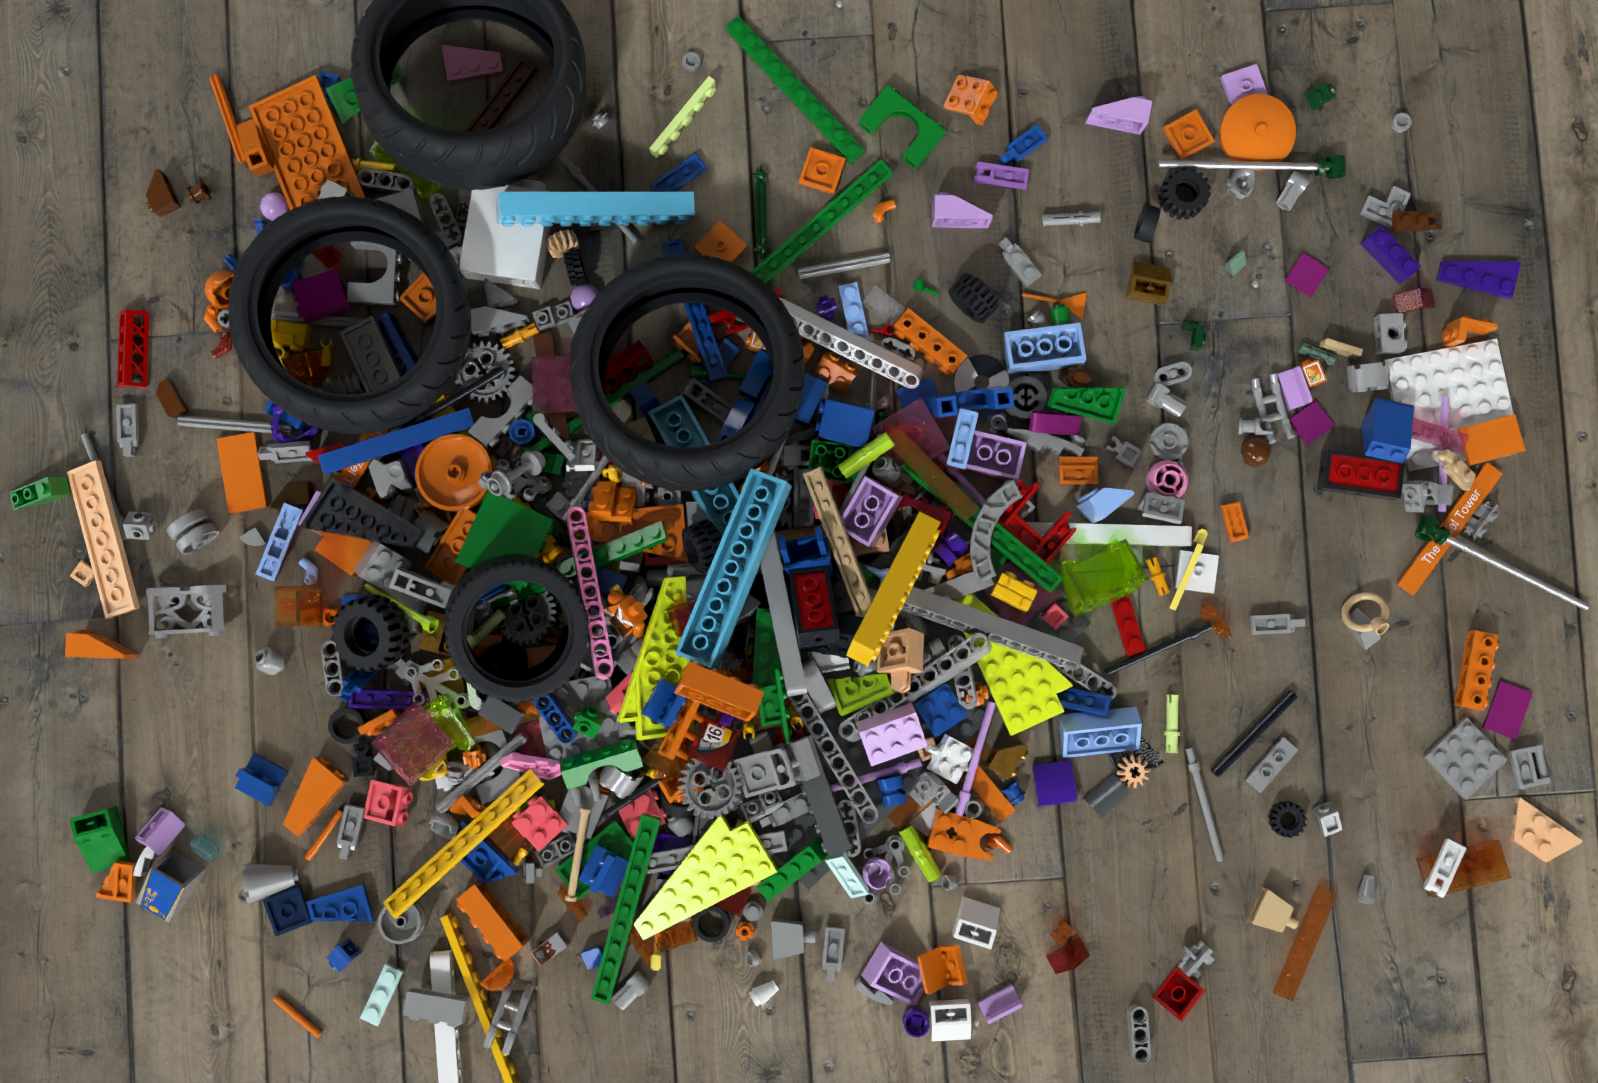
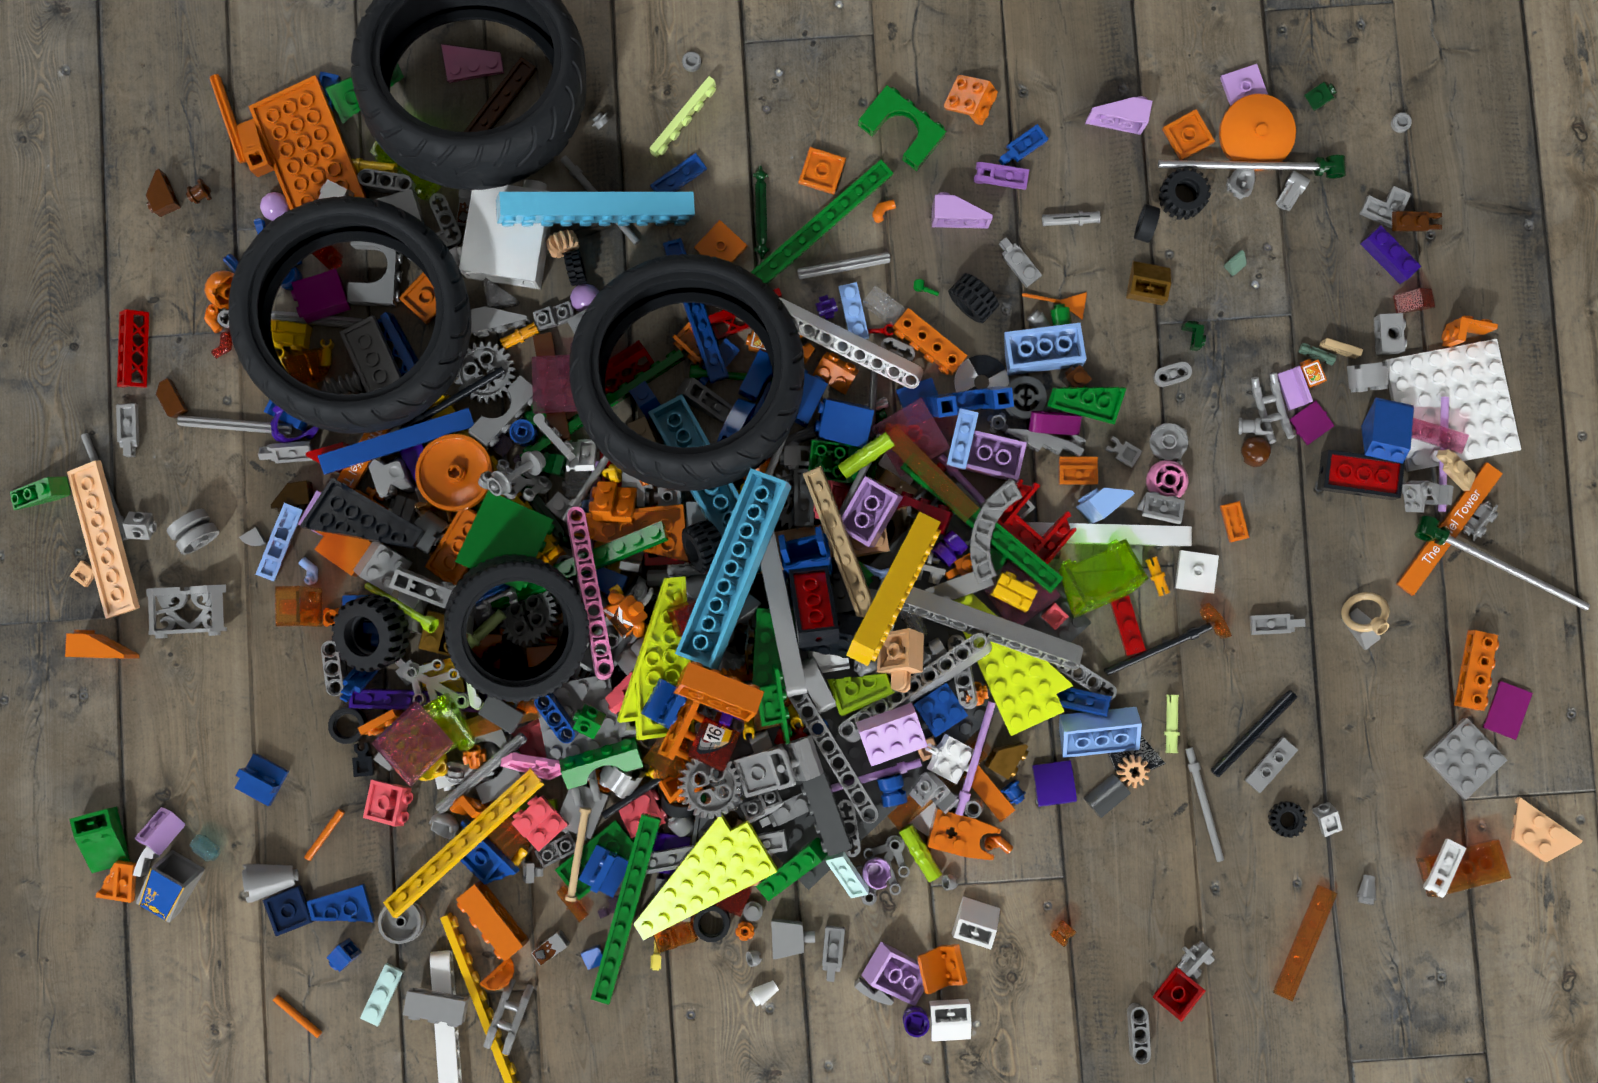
orange tile [216,432,268,514] -> none
light grey head [254,647,285,675] -> none
orange slope [283,756,348,837] -> none
light grey hinge [336,804,365,860] -> none
light grey piece [611,970,651,1010] -> none
clear orange axle [628,928,653,966] -> none
green plate [724,15,865,166] -> none
light grey head [872,456,901,484] -> none
lavender panel [977,984,1023,1024] -> none
clear red slope [1046,938,1090,974] -> none
light grey piece [1146,383,1187,417] -> none
light yellow piece [1169,529,1208,611] -> none
tan torso [1247,887,1299,932] -> none
magenta piece [1284,253,1330,297] -> none
dark purple wing [1436,261,1521,299] -> none
orange tile [1457,414,1526,466] -> none
light grey plate [1508,744,1552,789] -> none

